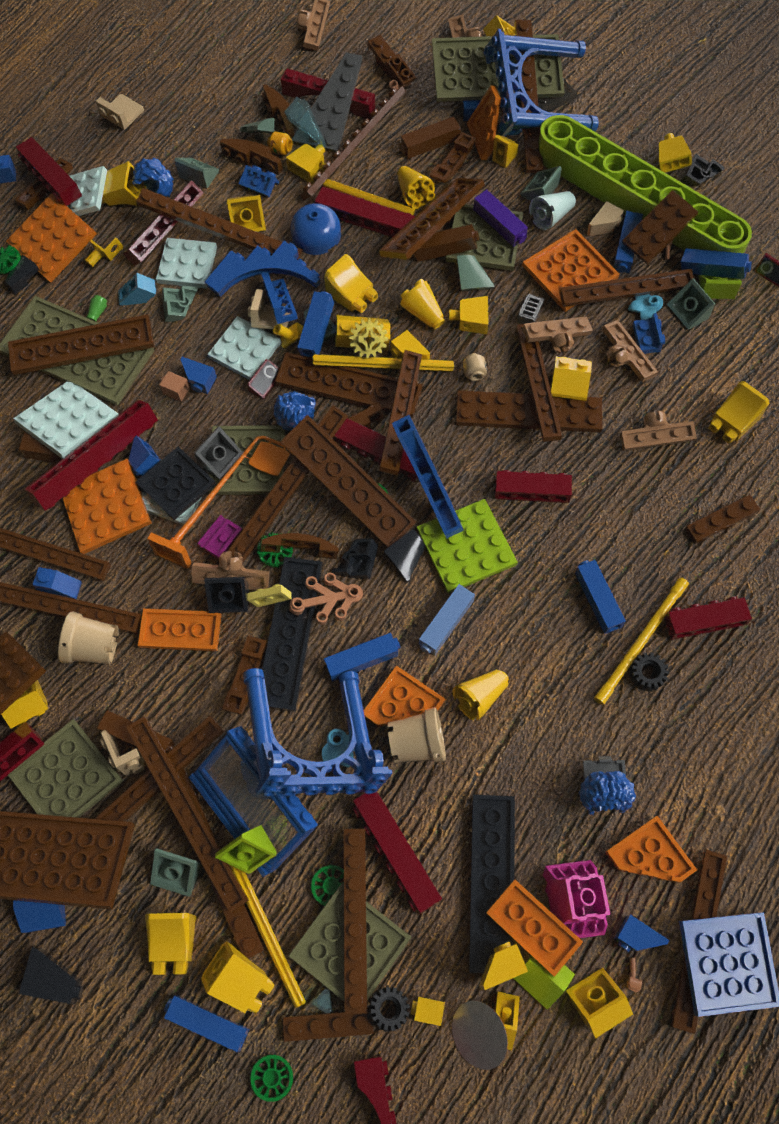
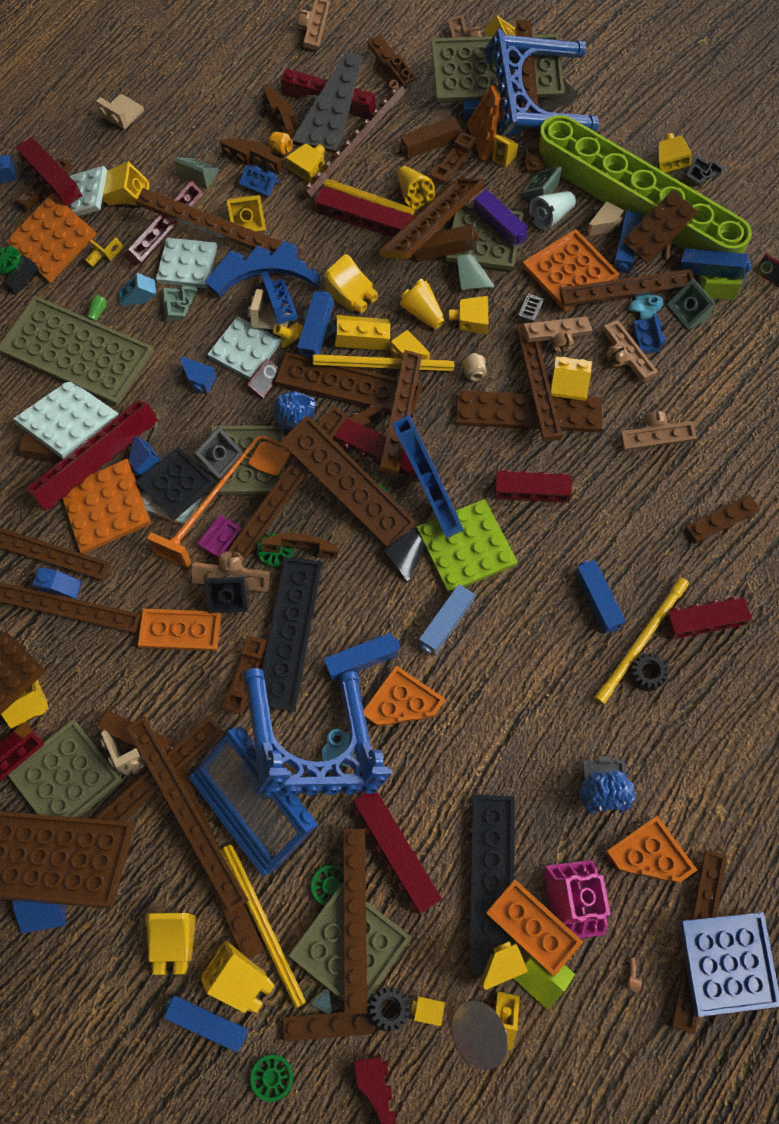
reddish brown plate [8,314,155,375] -> none
black slope [19,947,83,1004] -> none
tan piece [58,611,119,665] -> none
blue hair [132,158,174,197] -> none
sand green slope [150,848,202,897] -> none
nougat brick [159,371,190,402] -> none
lime slope [215,825,277,874] -> none
sand green slope [240,118,275,134] -> none
light yellow plate [247,585,291,607] -> none
clear light blue slope [285,97,326,148] -> none
nougat plant [289,573,363,625] -> none
blue cylinder [290,203,341,255] -> none
black slope [332,538,378,579] -> none
light yellow gear [349,318,388,358] -> none
tan piece [388,708,446,763] -> none
yellow cone [452,670,509,721] -> none
yellow slope [566,968,633,1038] -> none
blue slope [614,915,669,952] -> none
yellow hips [708,381,770,444] -> none

